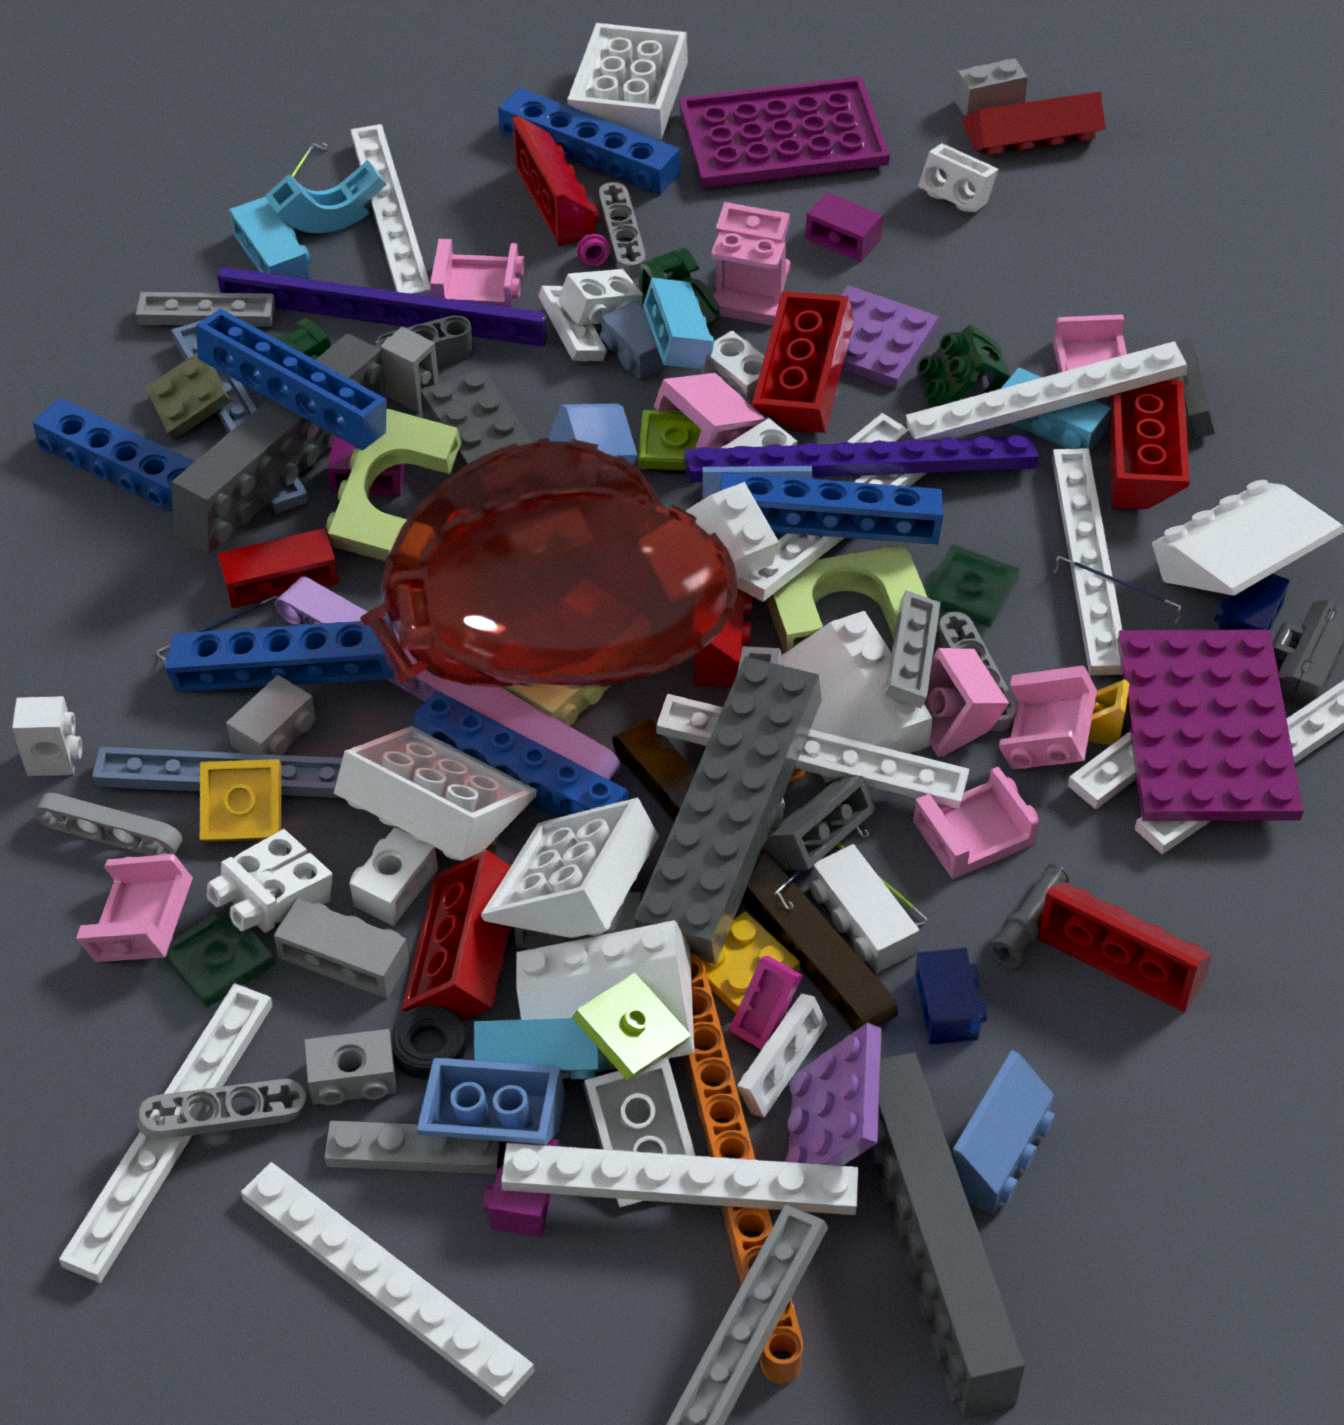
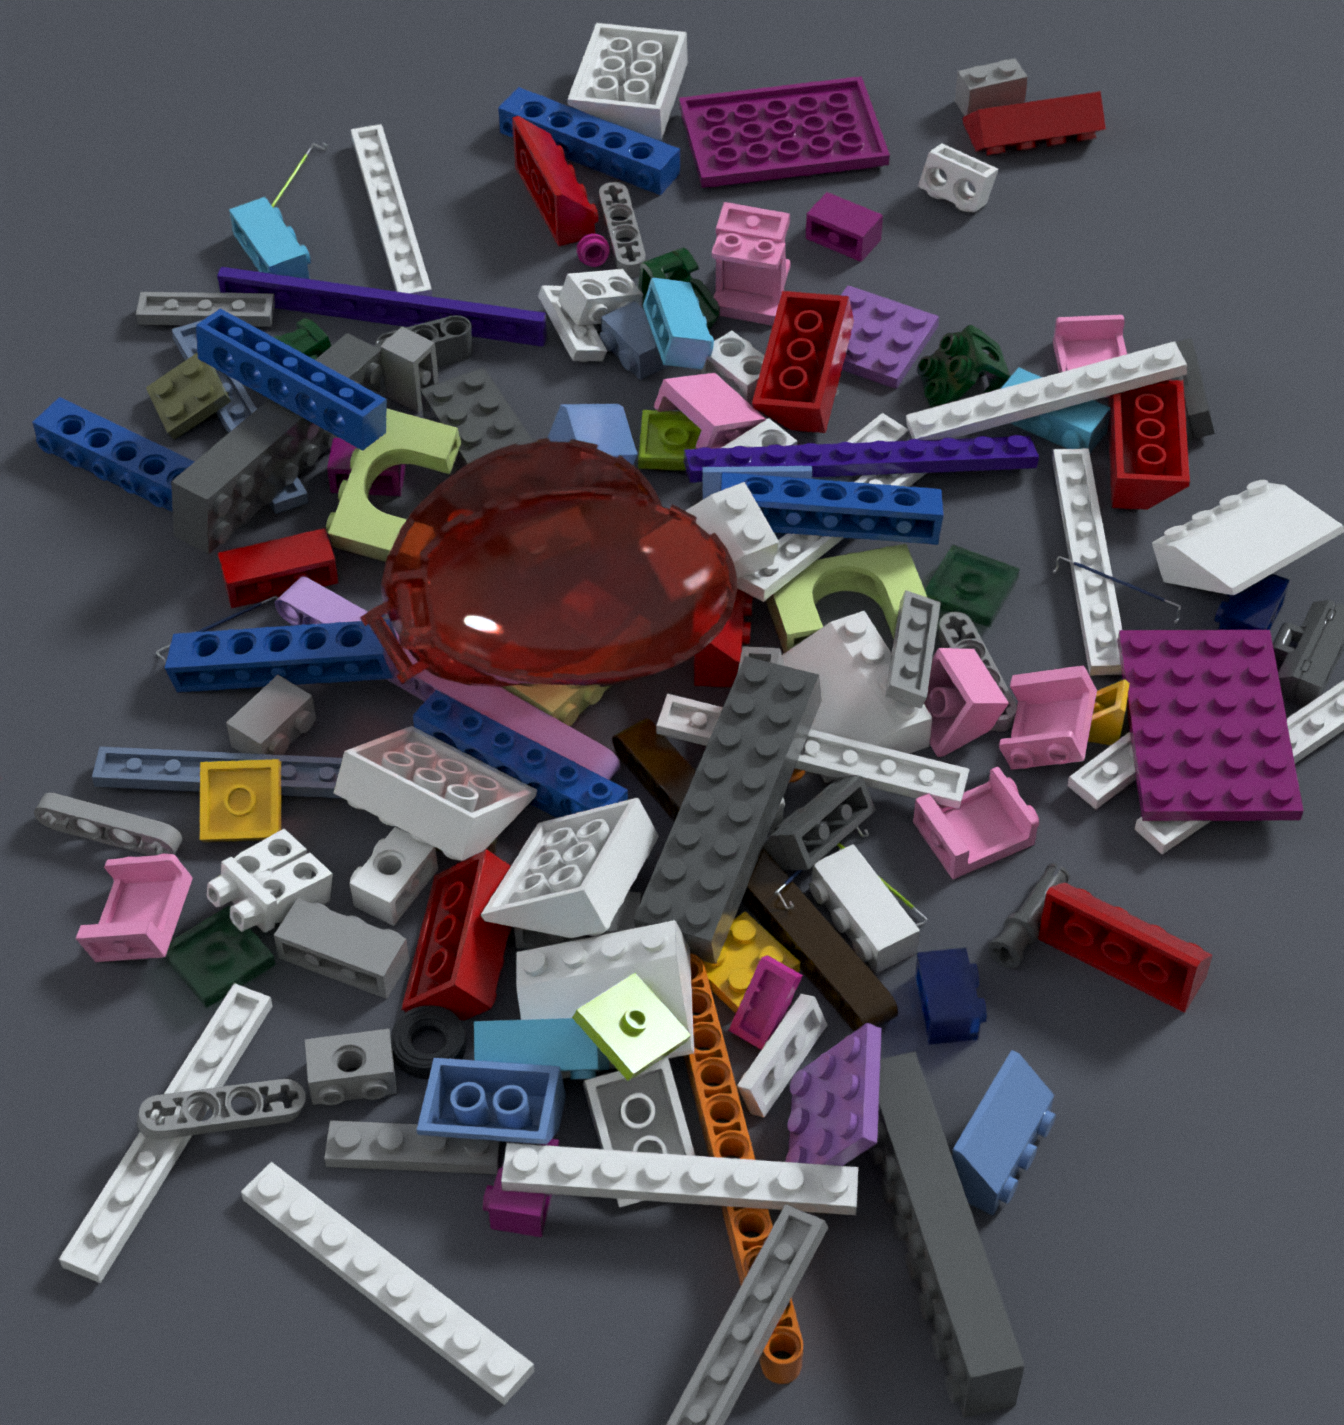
white brick [12,696,82,776] -> none
medium azure arch [265,160,387,233] -> none
bright pink panel [430,239,524,308] -> none

